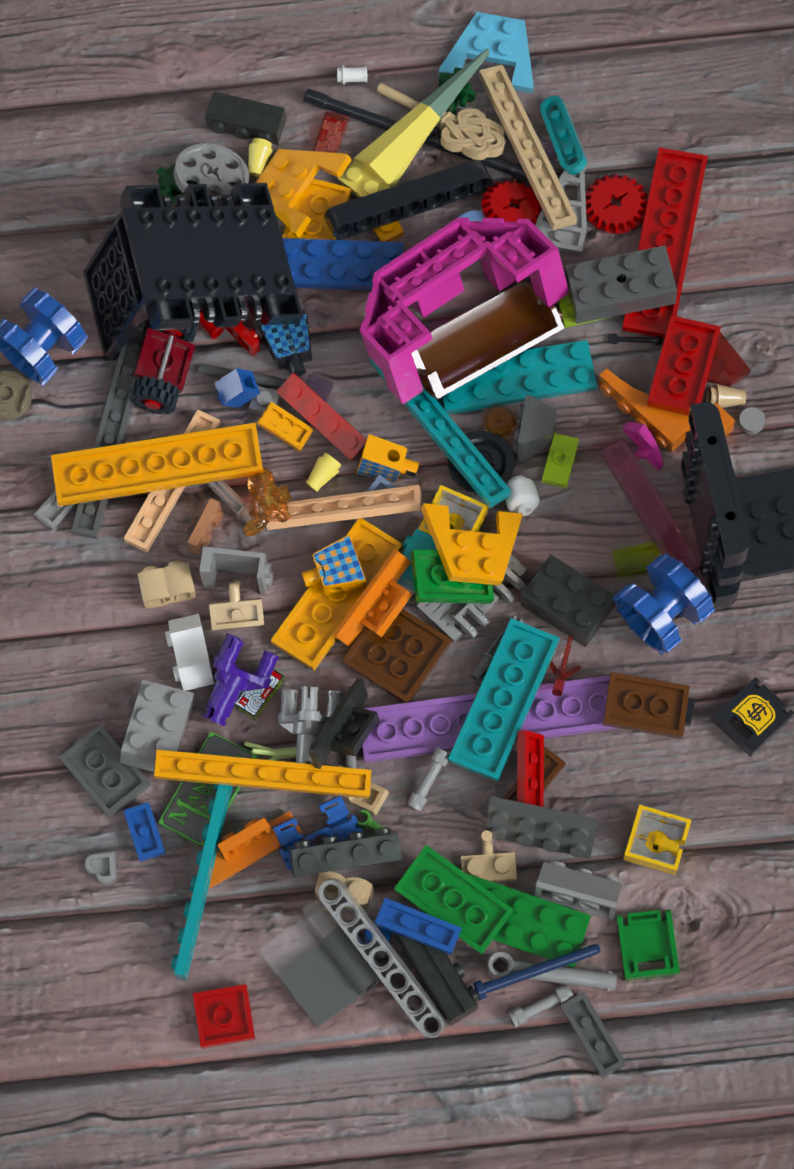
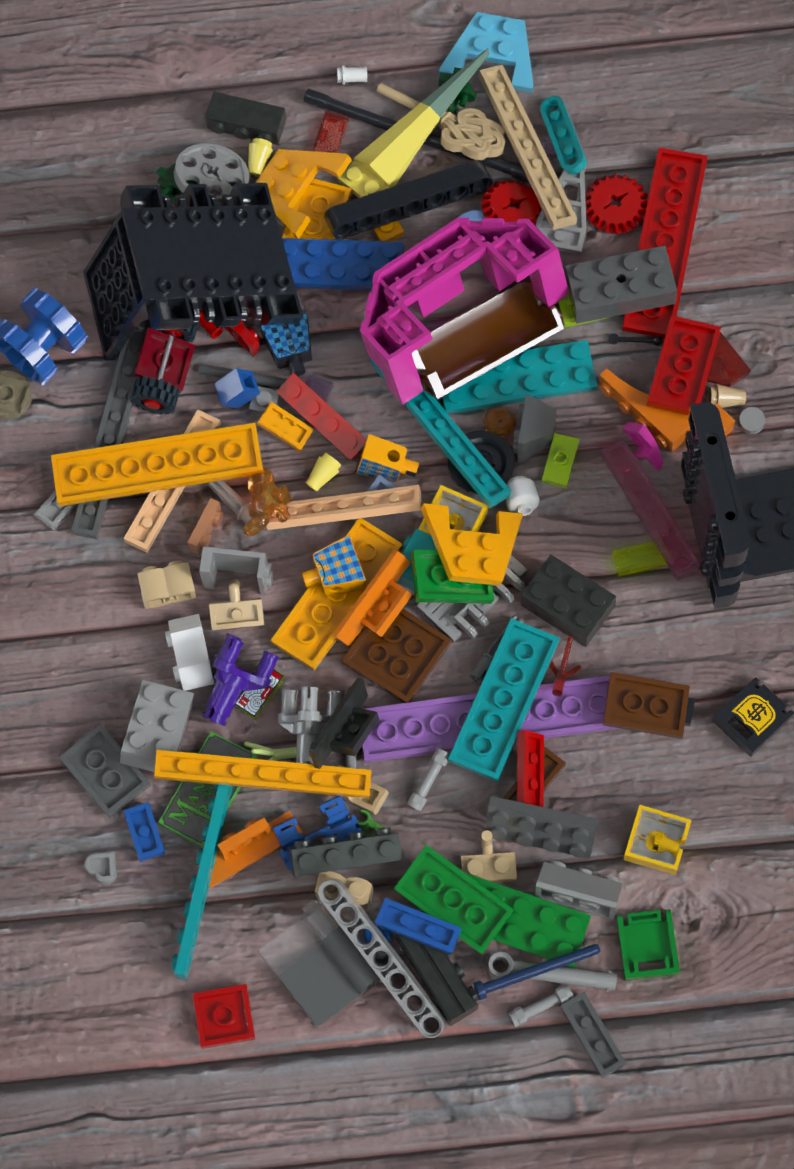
blue piece [612,552,716,655] -> none

